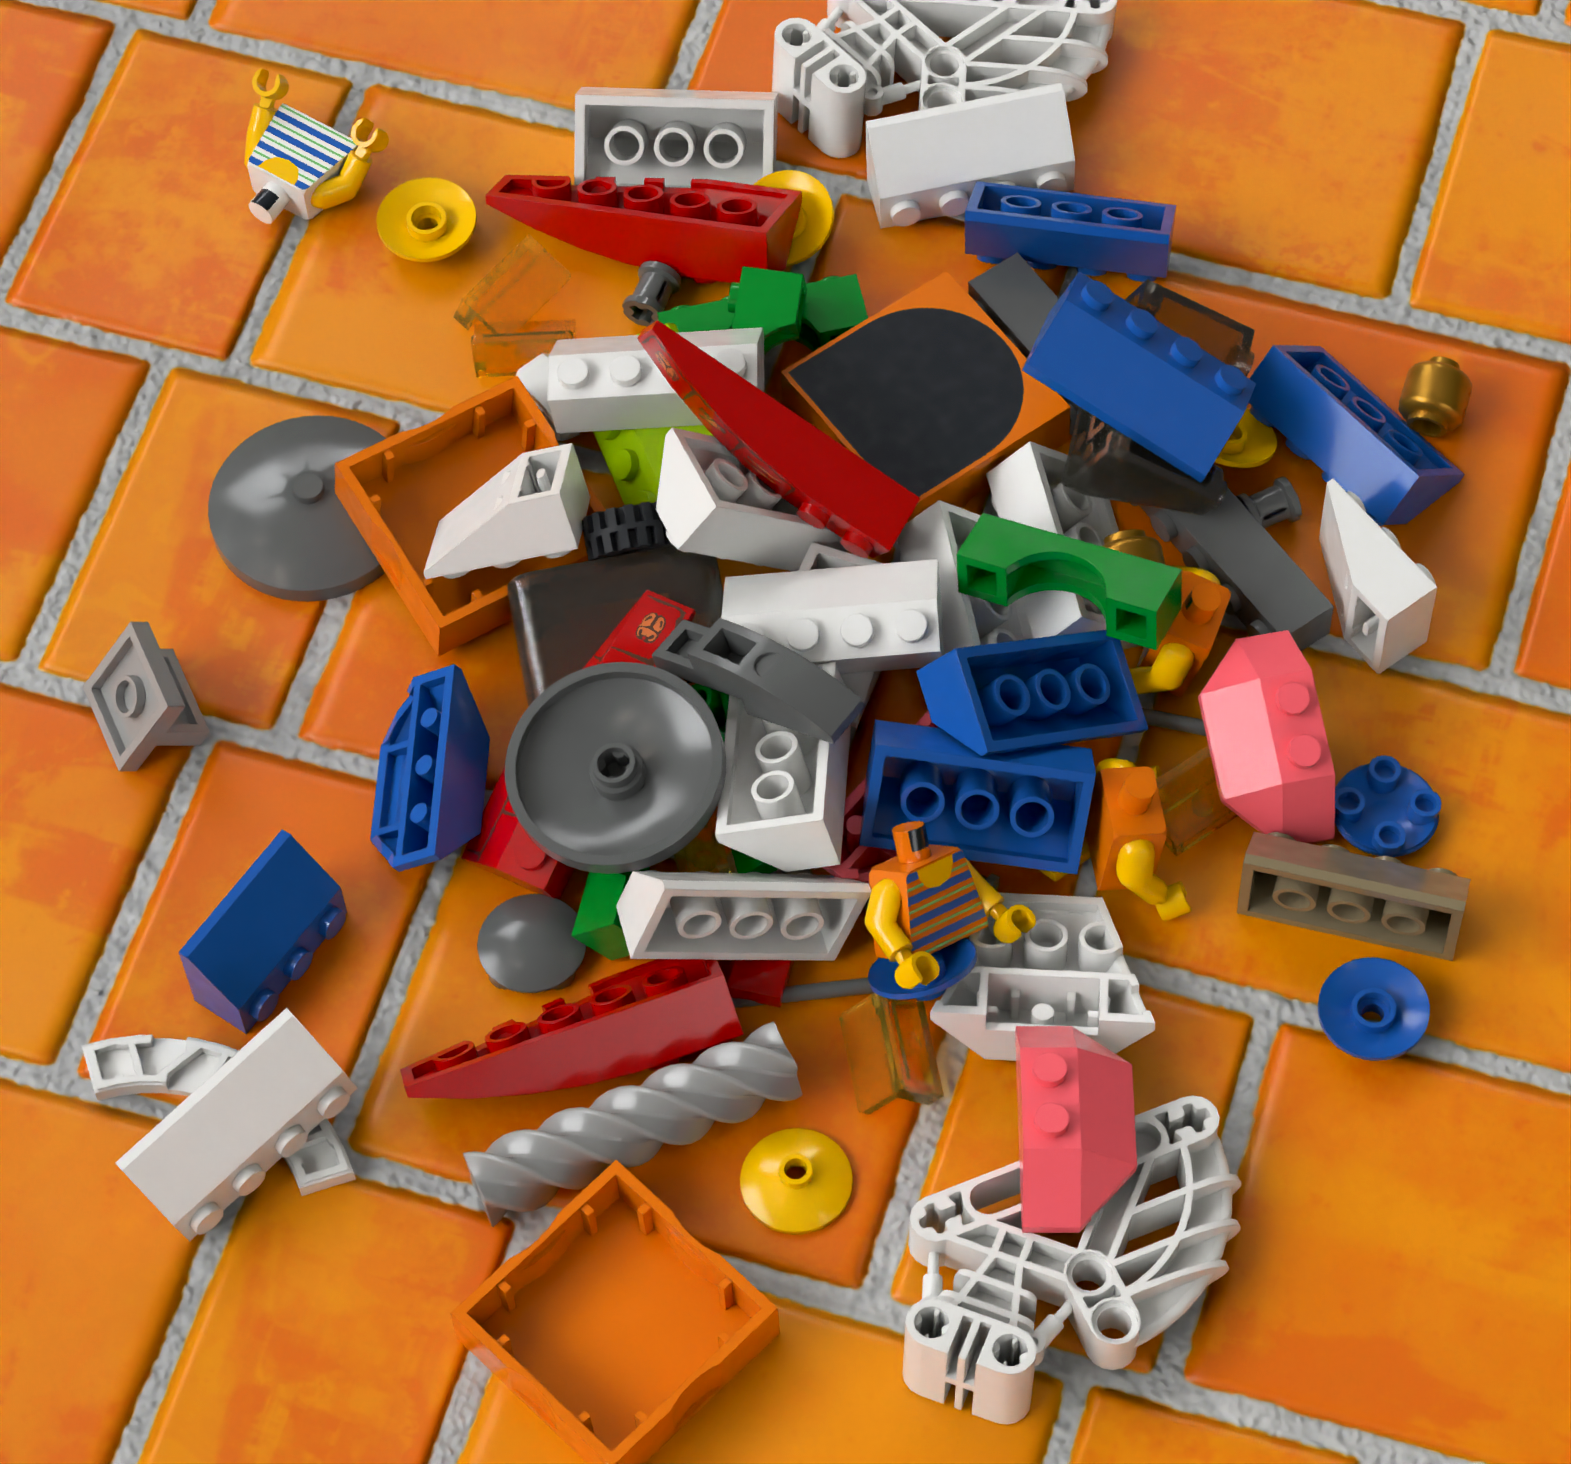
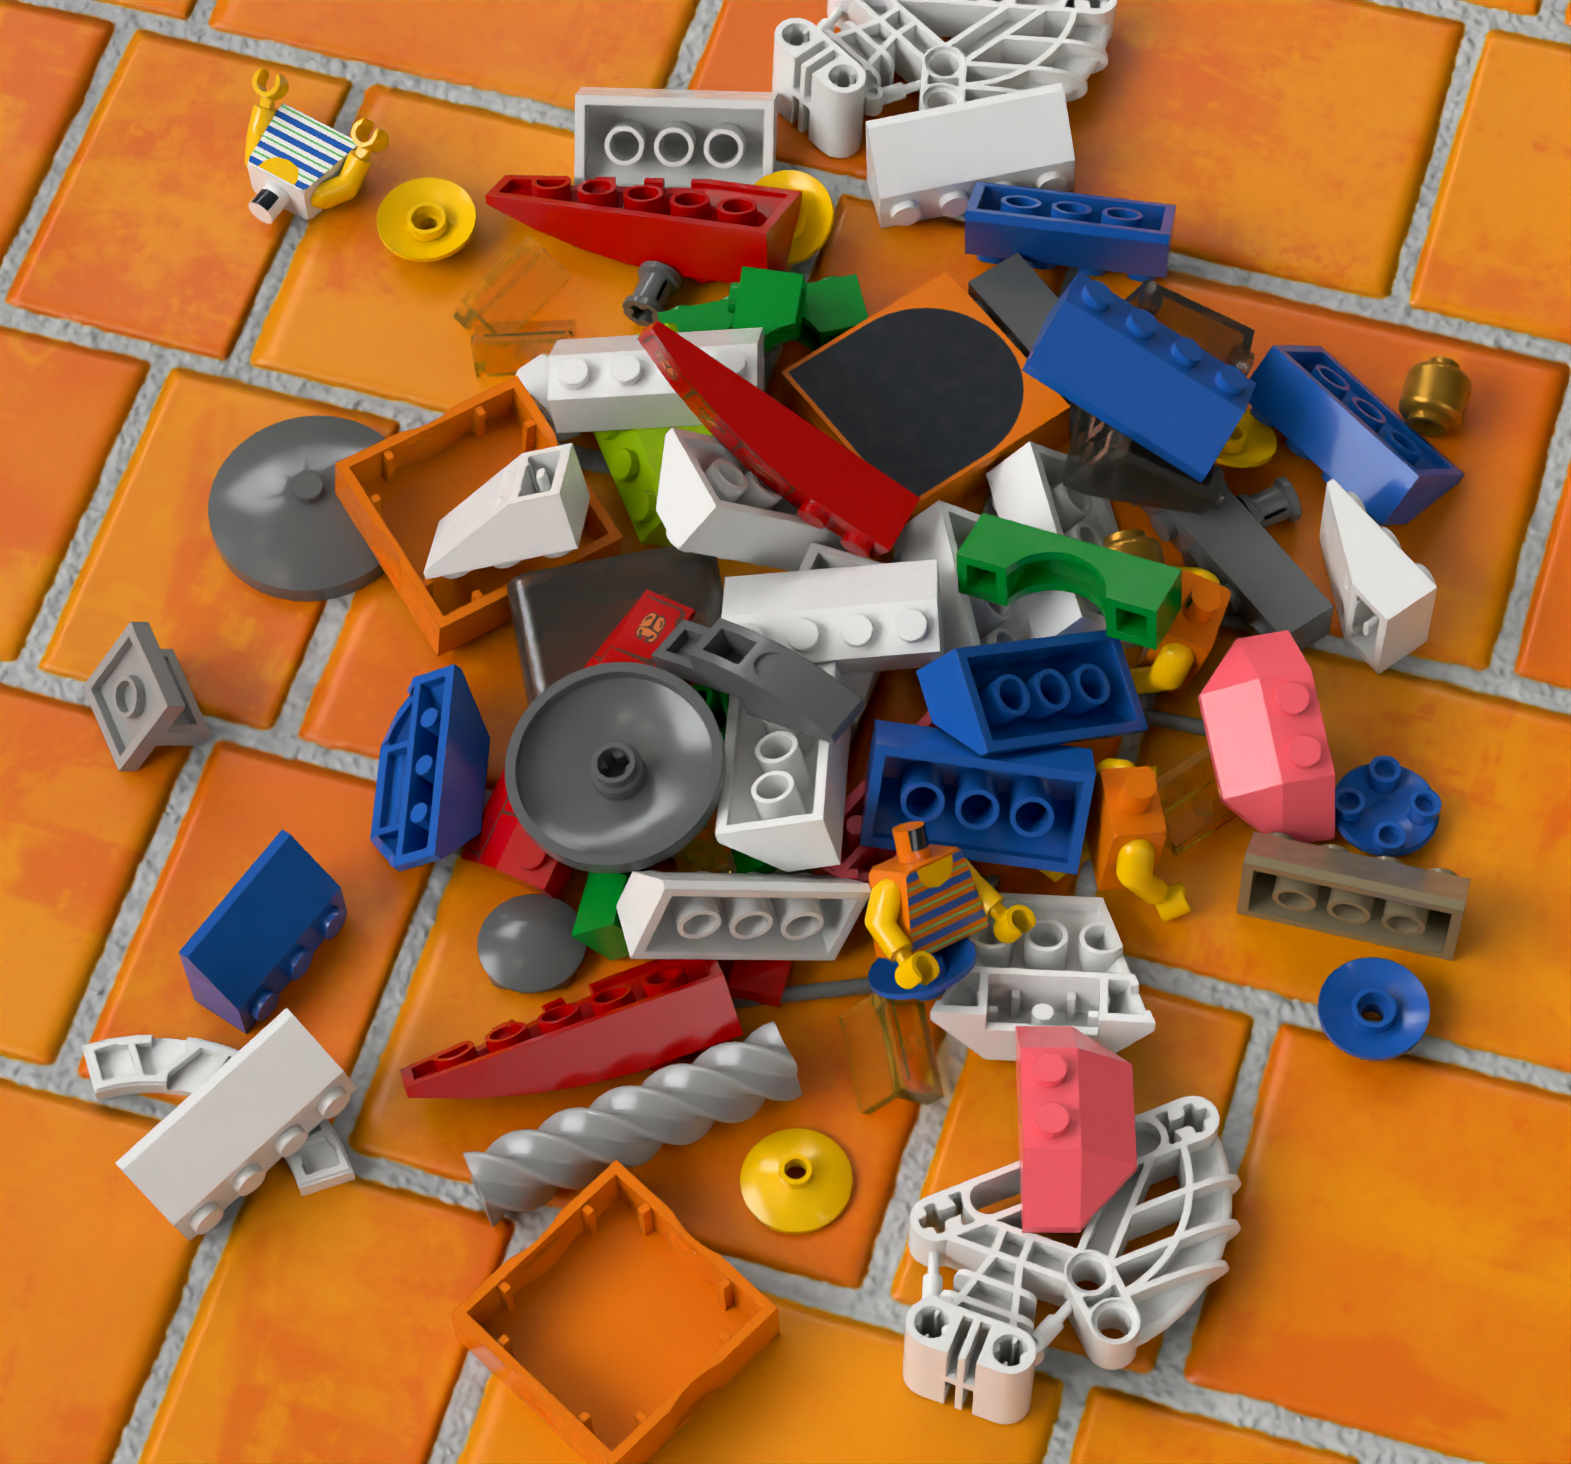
black tyre [581,502,677,565] -> none

